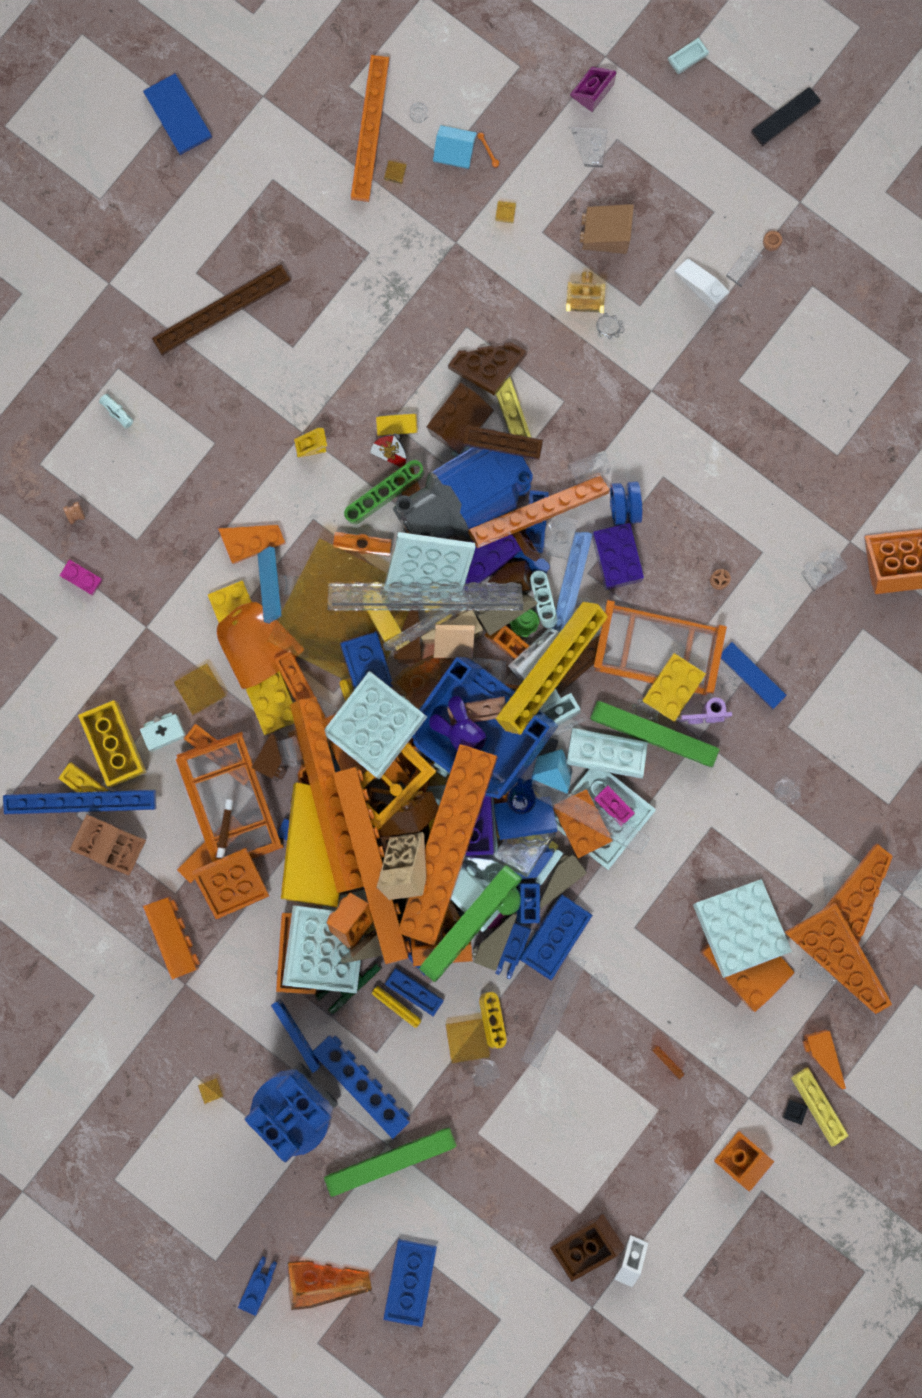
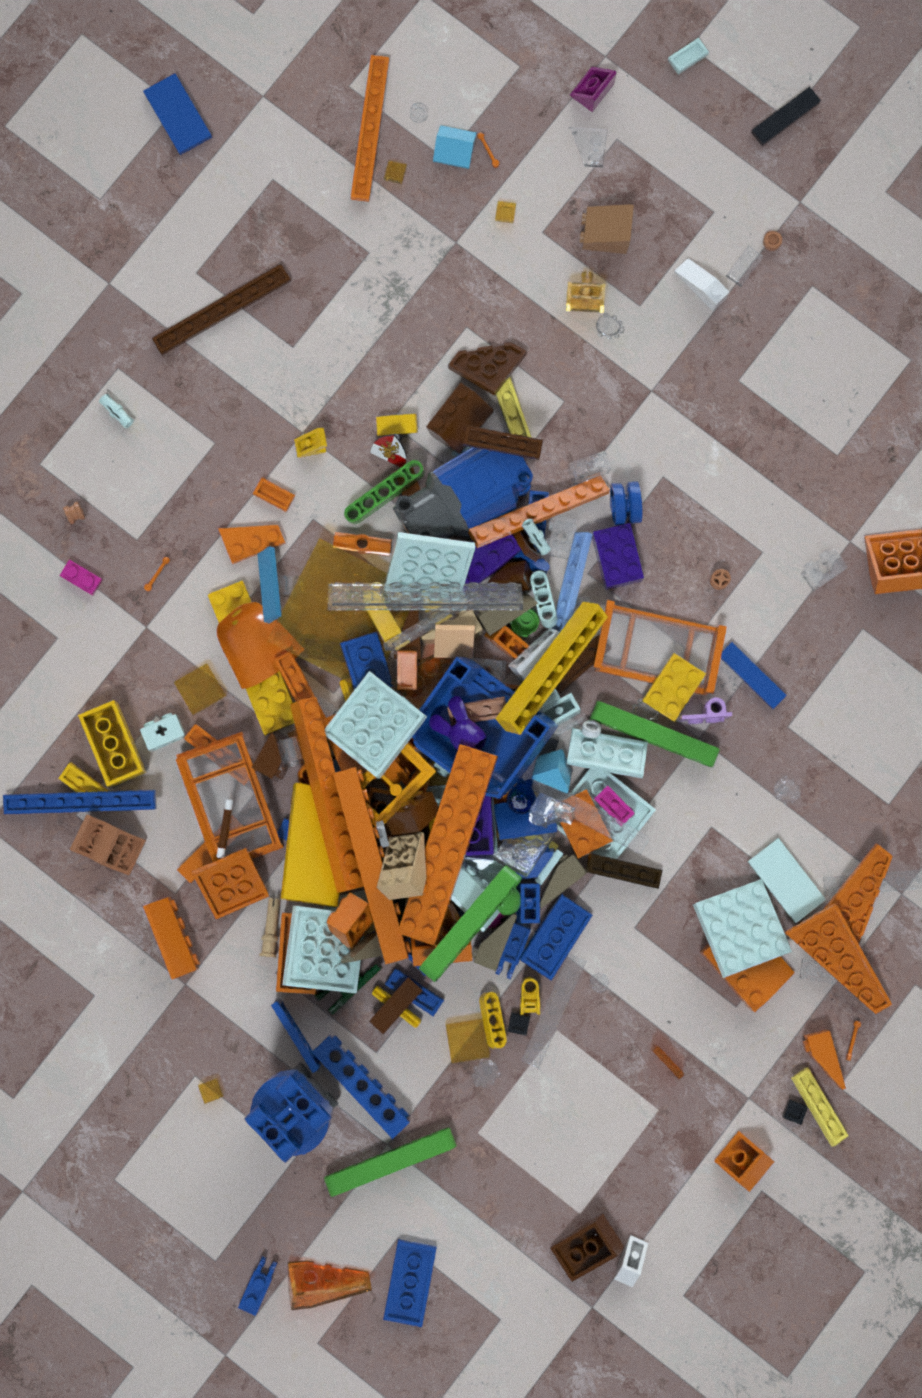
none -> orange hinge [144,557,170,591]
none -> orange tile [253,478,295,512]
none -> tan pin [259,898,281,958]
none -> reddish brown tile [369,977,423,1035]
none -> light grey tile [376,820,390,848]
none -> orange tile [397,651,417,690]
none -> black tile [507,1012,530,1036]
none -> yellow piece [520,977,540,1015]
none -> light aqua pin [522,519,551,555]
none -> clear arch [529,793,575,828]
none -> white tile [581,720,601,738]
none -> dark brown tile [585,853,663,889]
none -> light aqua tile [747,838,826,923]
none -> orange hinge [846,1021,861,1061]

